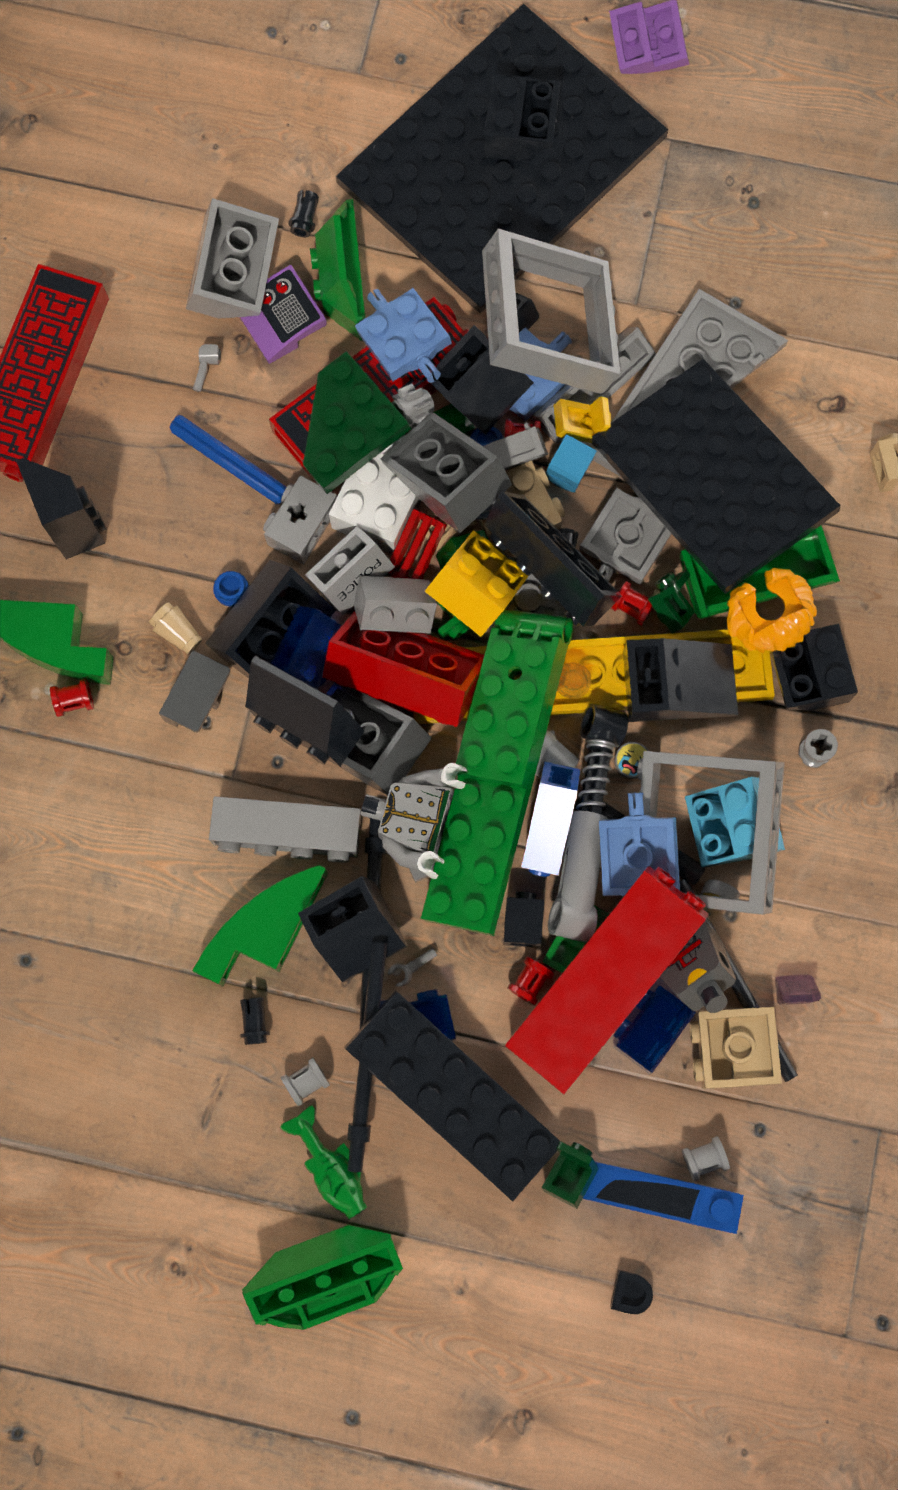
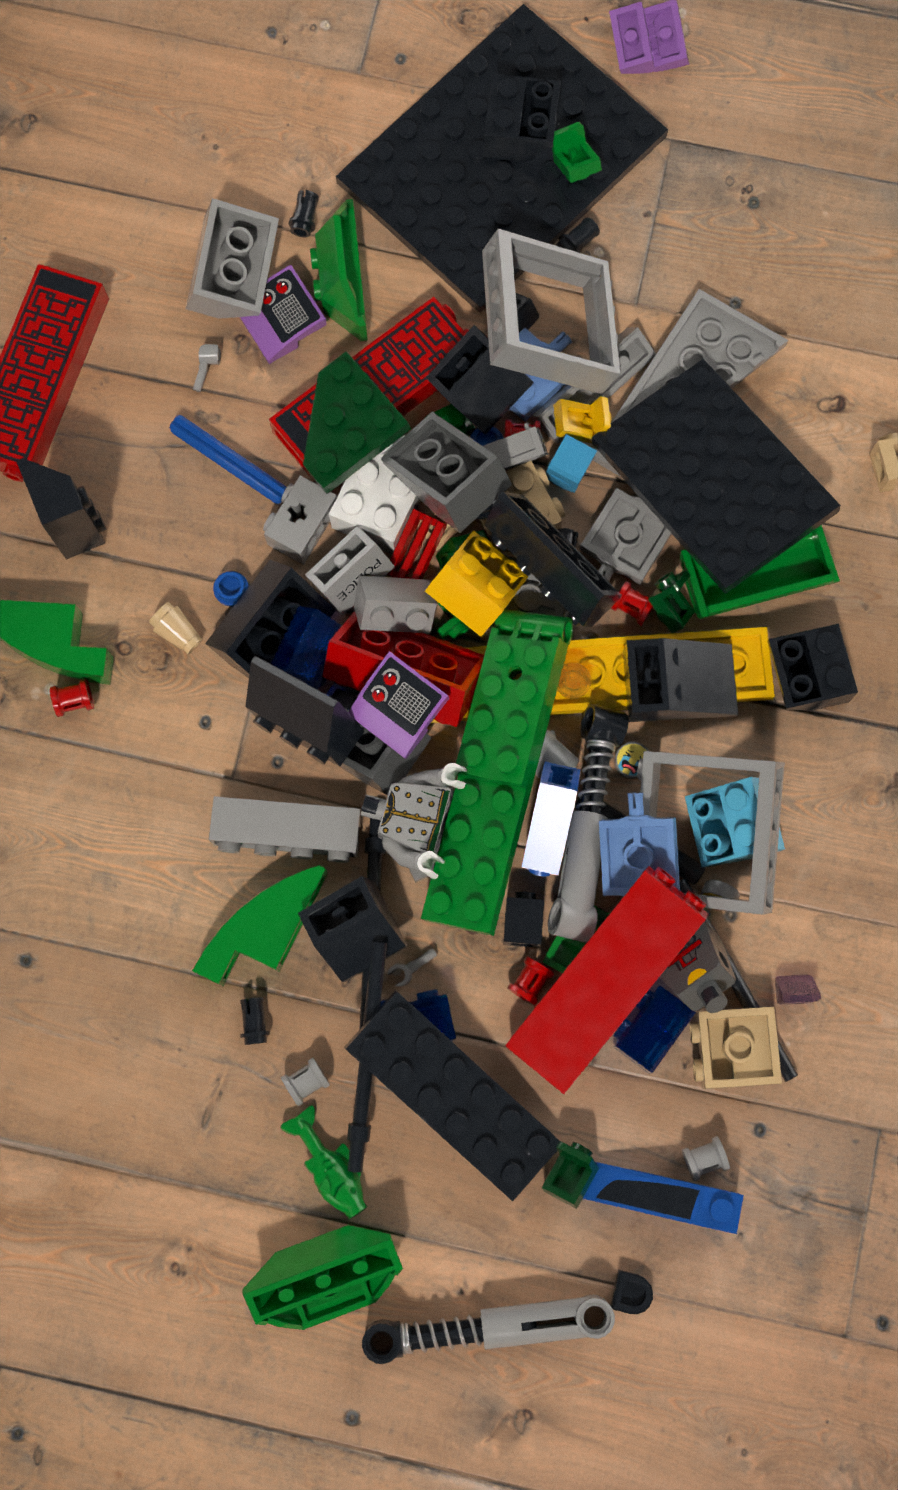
dark grey panel [159,650,231,733] -> none
medium blue plate [355,288,452,383] -> none
light grey gear [391,384,434,430] -> none
light orange piece [727,568,817,653] -> none
light grey bush [798,729,838,768] -> none
none -> slope [348,651,450,759]
none -> piece [362,1294,615,1364]
none -> green bracket [552,122,602,183]
none -> black pin [556,217,600,253]

